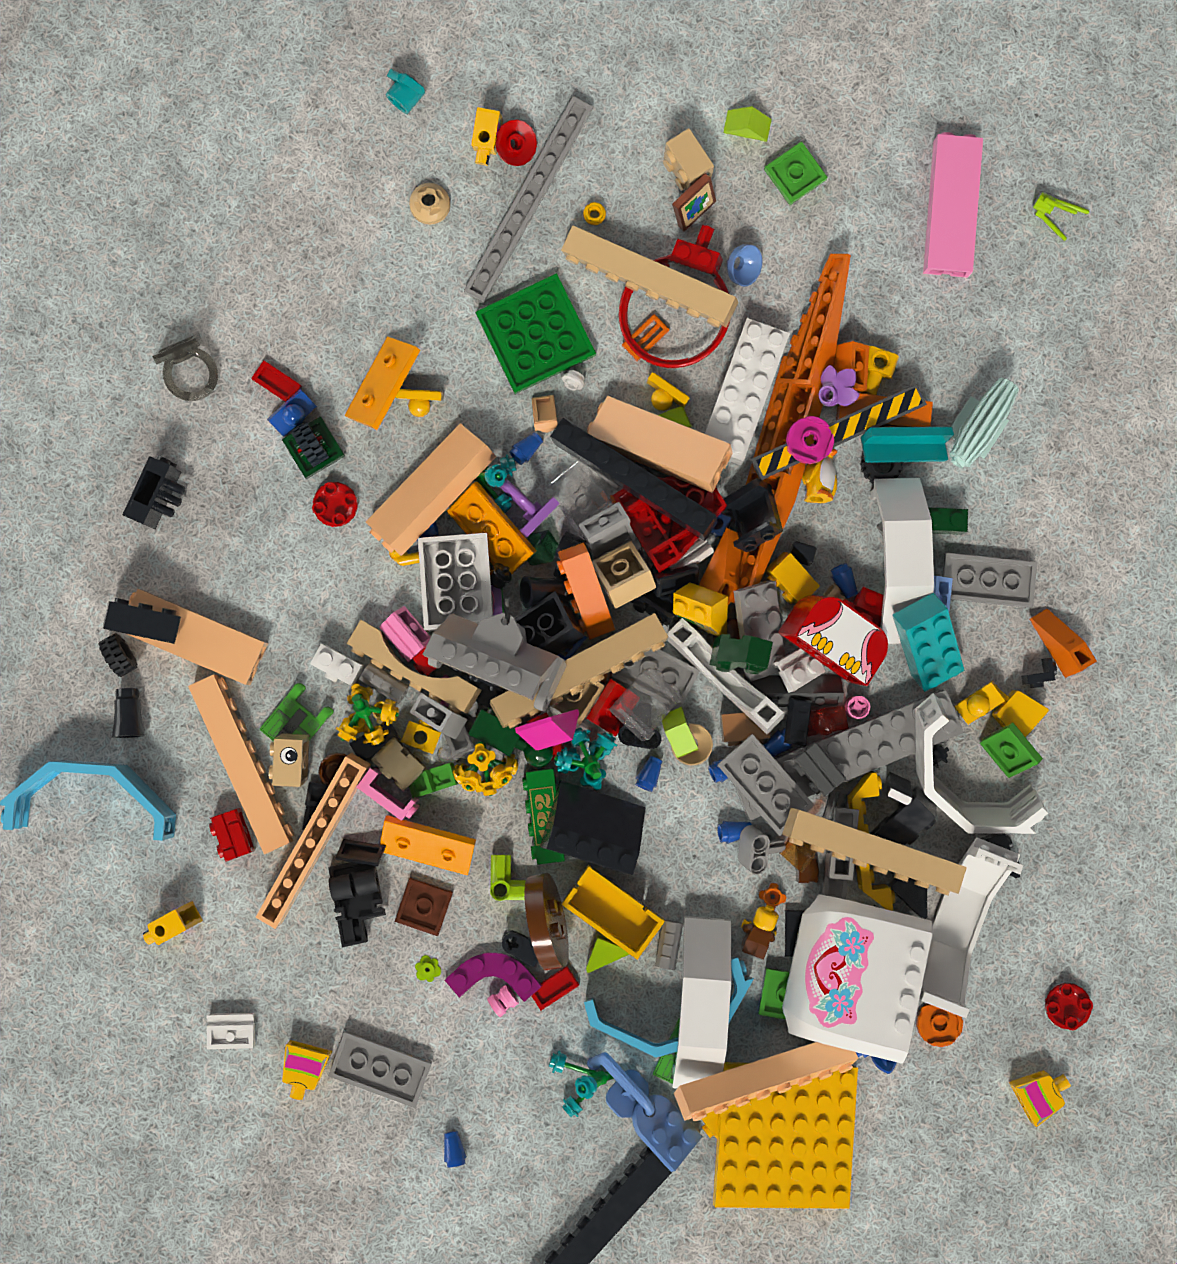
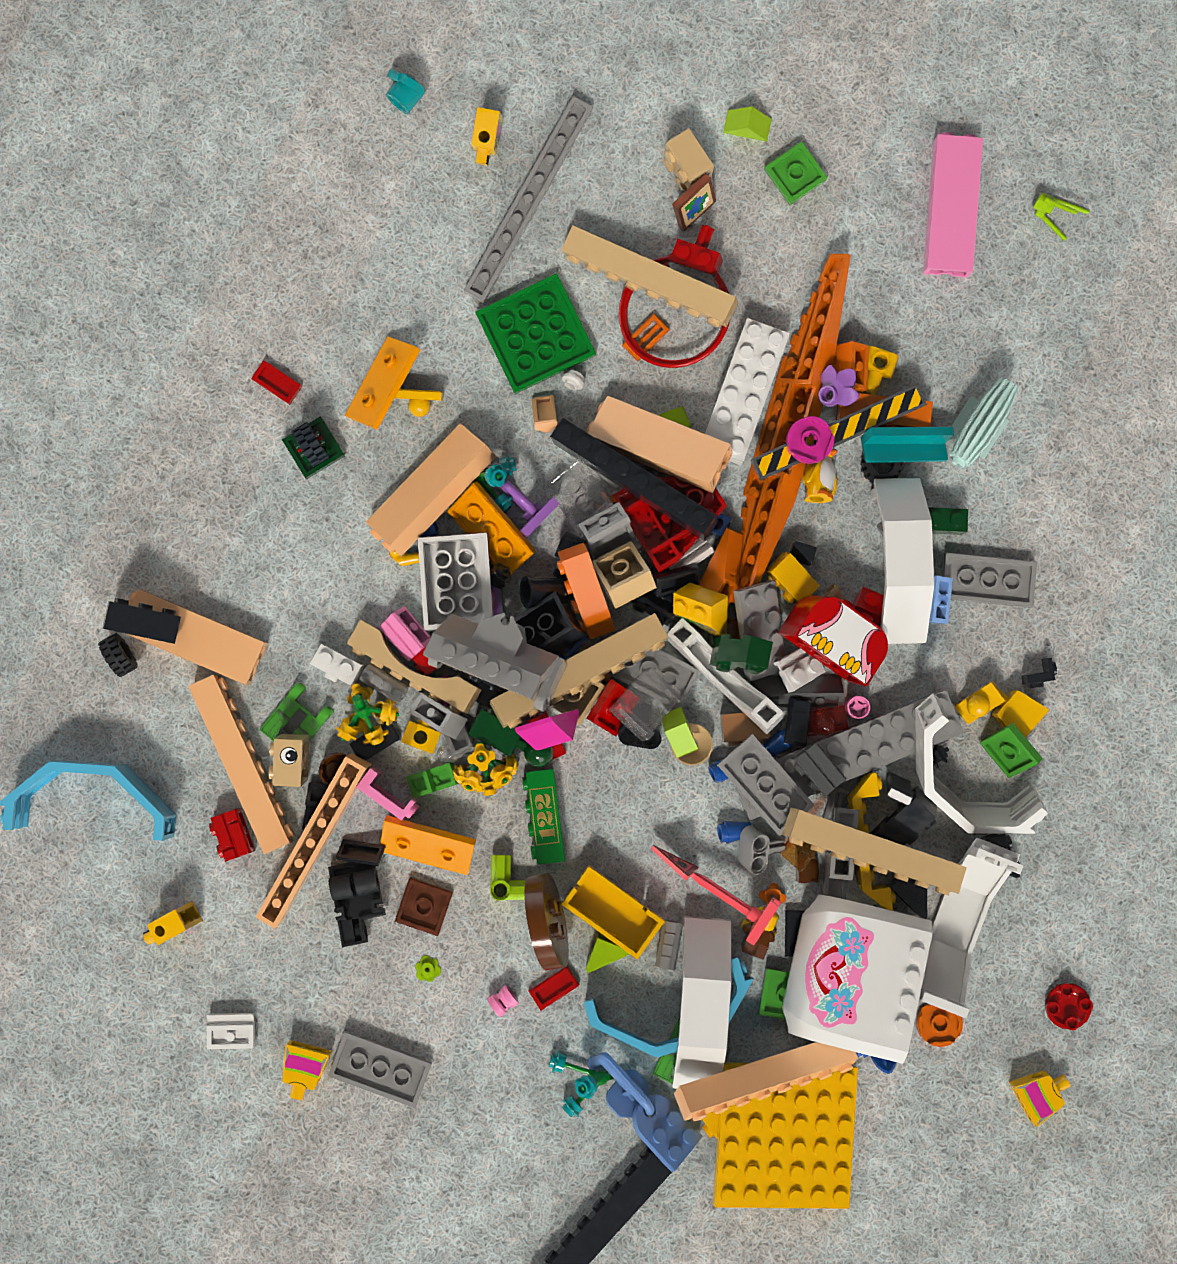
black plant [112,688,145,738] -> none
black piece [122,455,186,530] -> none
clear smoke tile [152,333,218,401] -> none
blue tile [267,389,317,437] -> none
red dish [312,482,358,527] -> none
dark tan brick [371,737,426,792] -> none
tan piece [409,183,450,225] -> none
blue cone [444,1131,467,1168] -> none
magenta plate [445,953,542,1002] -> none
red dish [496,119,537,166] -> none
black piece [502,930,539,968] -> none
blue cone [509,432,543,465] -> none
clear green panel [526,530,559,566] -> none
black slope [540,780,646,875] -> none
teal plant [554,727,618,790] -> none
yellow plate [583,202,606,225] -> none
blue cone [635,756,663,792] -> none
yellow tile [647,372,690,411] -> none
black panel [723,478,783,552] -> none
medium blue piece [727,244,763,287] -> none
blue cone [830,563,858,598] -> none
teal brick [892,593,965,692] -> none
orange slope [1029,609,1097,678] -> none
none -> coral piece [651,845,782,945]

